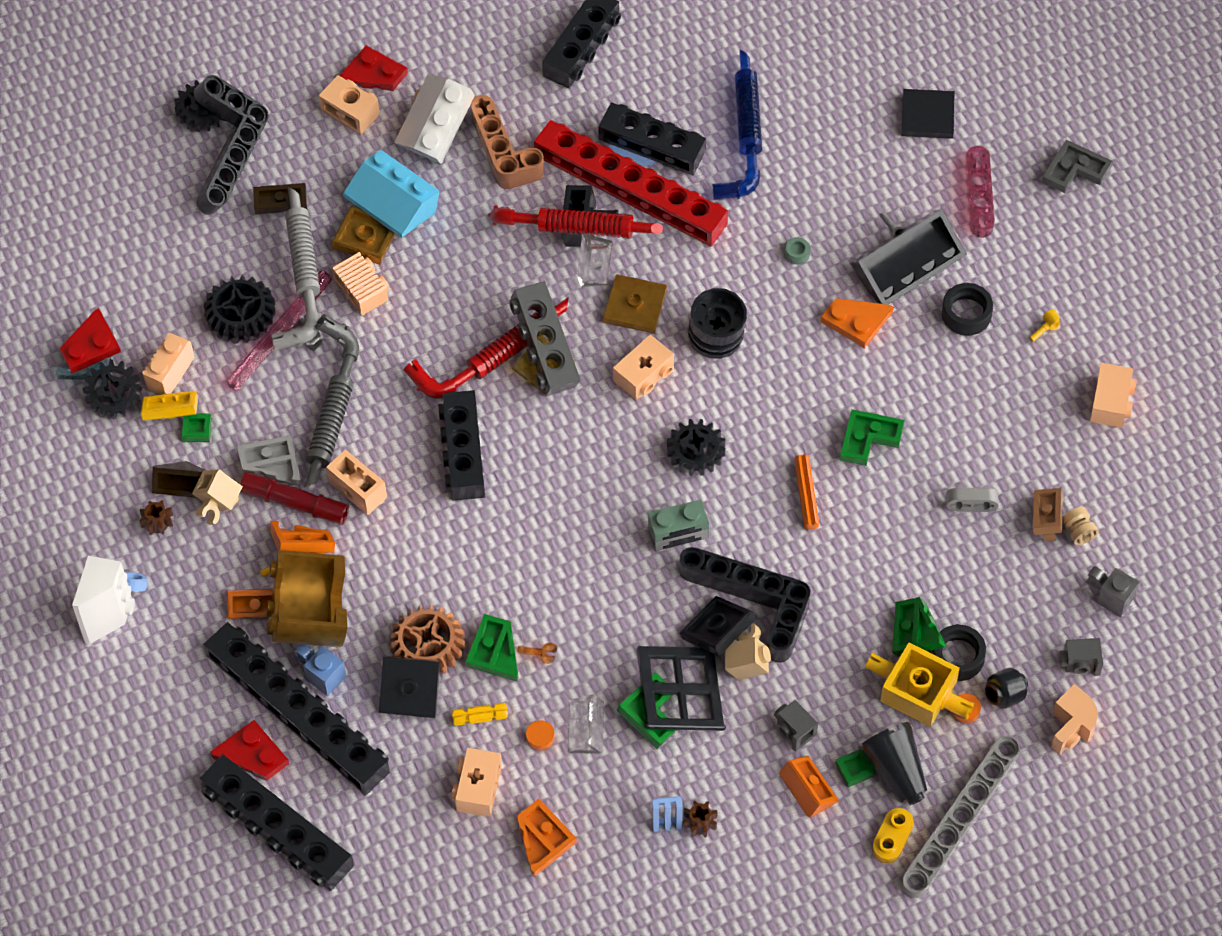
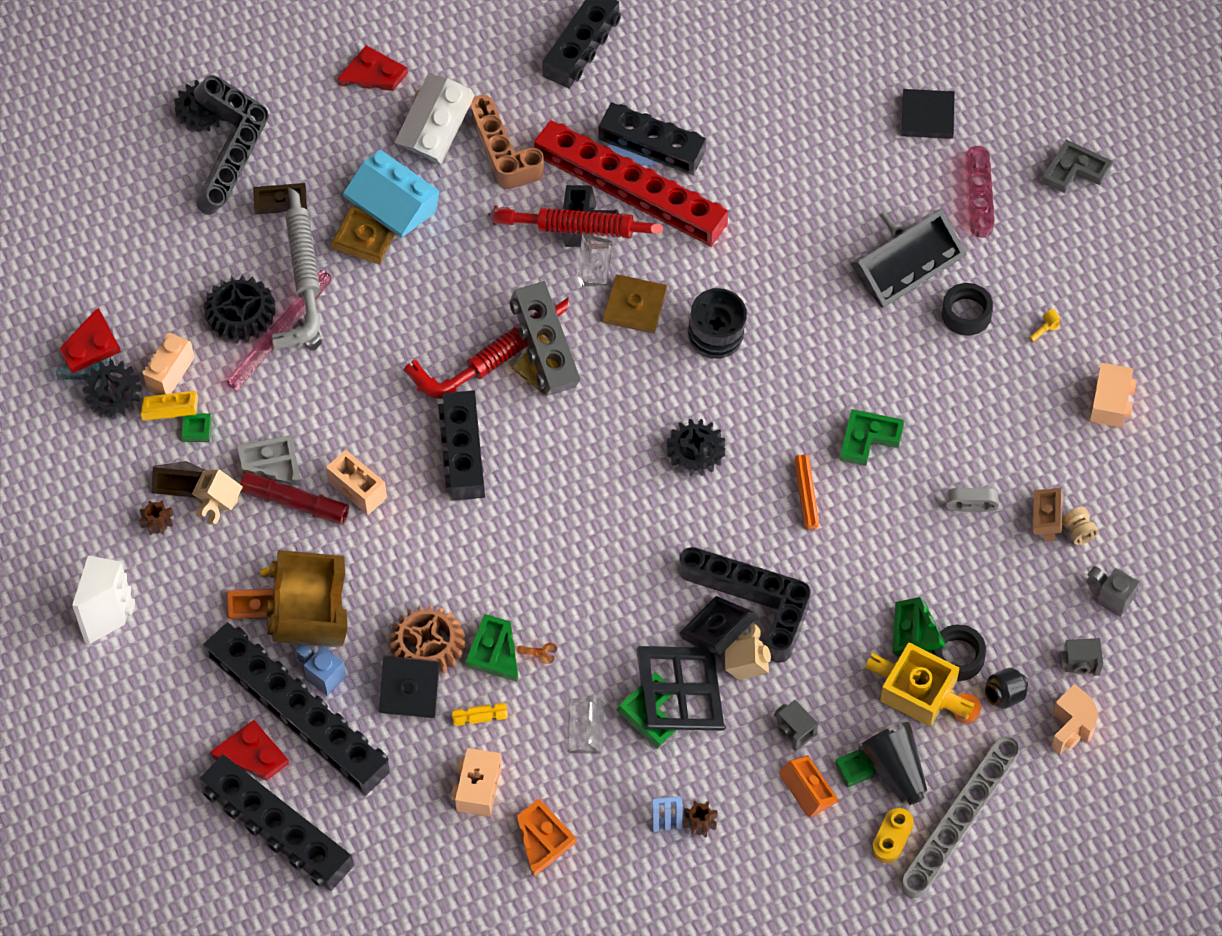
light blue tile [125,572,148,592] -> none
orange wing [269,521,335,554] -> none
dark grey piece [304,314,359,488] -> none
light nougat brick [319,75,380,135] -> none
light nougat brick [332,252,389,315] -> none
orange tile [526,720,555,750] -> none
light nougat brick [613,334,674,400] -> none
sand green brick [648,499,709,551] -> none
clear blue piece [712,50,763,200] -> none
sand green tile [784,237,810,265] -> none
orange wing [820,298,894,348] -> none

